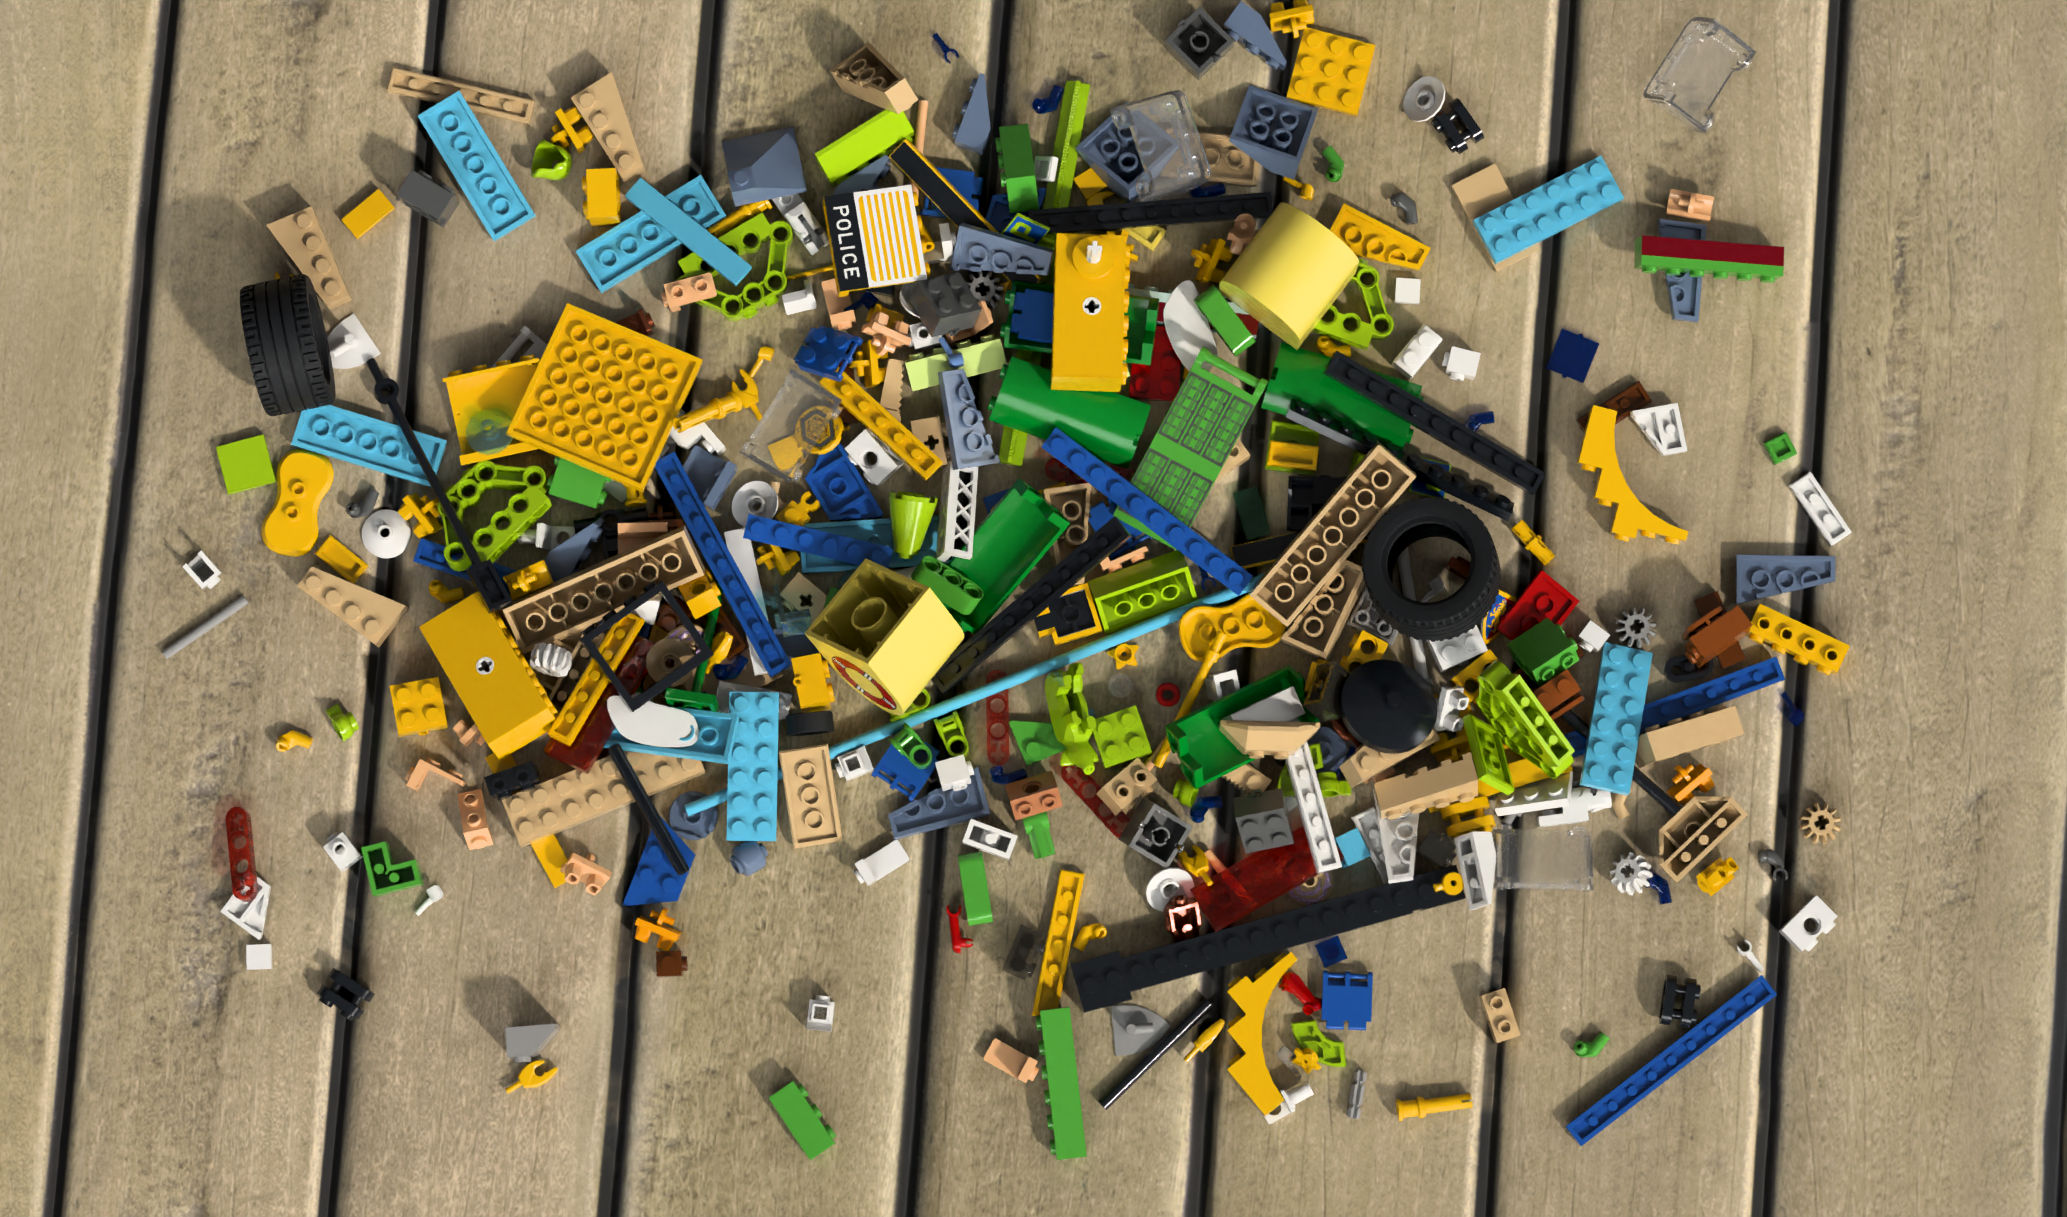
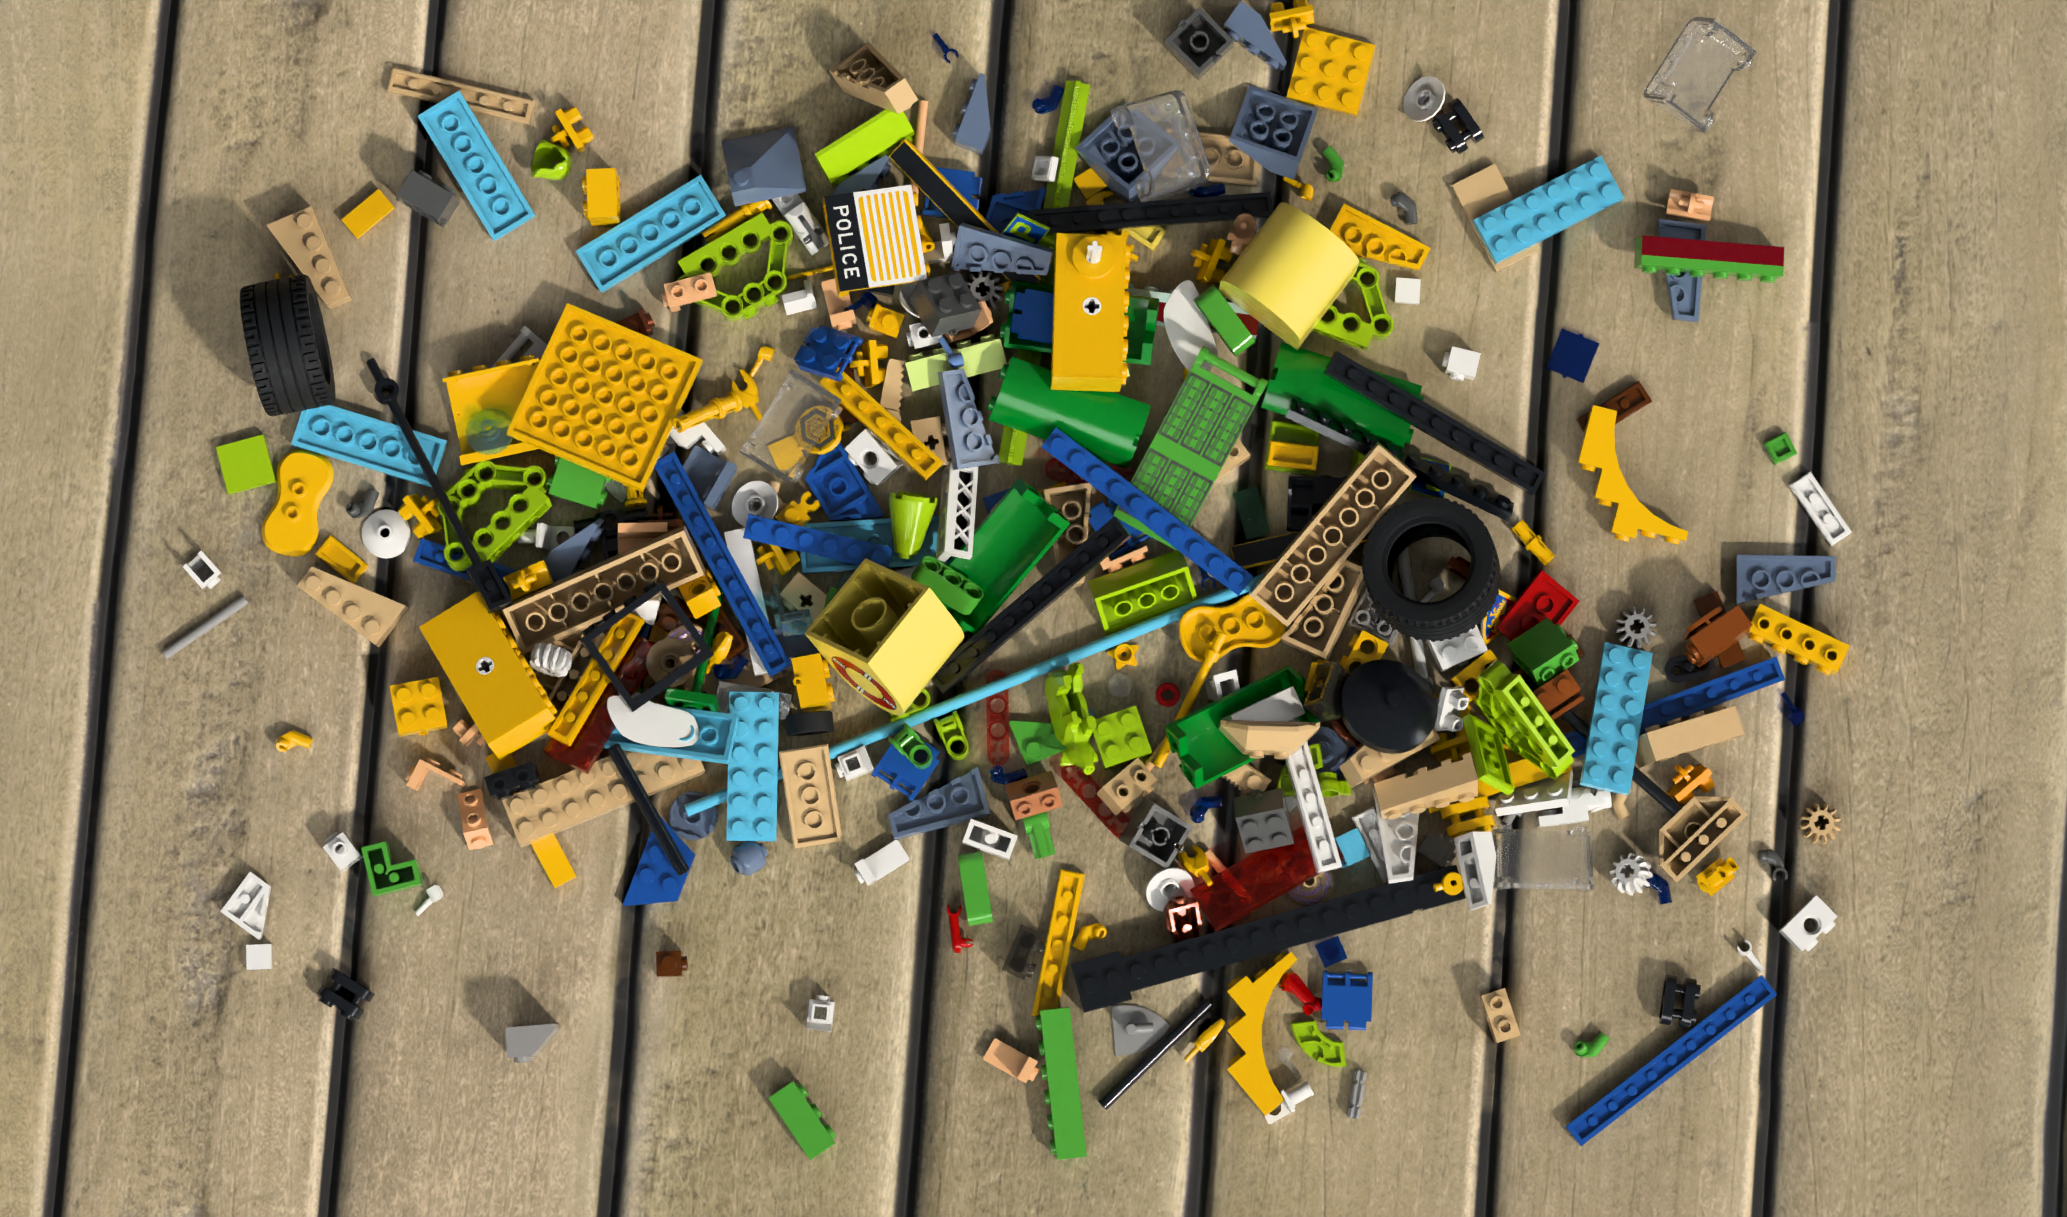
clear red beam [225,807,258,902] -> none
lime piece [325,704,359,742] -> none
white shield [327,313,381,369] -> none
yellow arm [429,580,465,603] -> none
yellow hand [505,1059,558,1094] -> none
light nougat hips [560,853,612,895] -> none
tan wedge [571,72,645,184] -> none
medium azure tile [625,177,752,286] -> none
light orange hips [635,907,682,951] -> none
light nougat hips [861,312,912,356] -> none
white brick [935,754,974,791] -> none
bright green wedge [995,123,1039,213] -> none
black piece [1034,583,1102,646] -> none
red plate [1129,326,1181,402] -> none
lime piece [1173,779,1200,808] -> none
yellow plate [1292,1047,1321,1074] -> none
yellow arm [1317,335,1351,357] -> none
white brick [1391,324,1443,380] -> none
yellow pin [1395,1092,1472,1121] -> none
clear blue arm [1464,411,1495,432] -> none
white plate [1577,620,1610,653] -> none
white wing [1630,403,1687,456] -> none

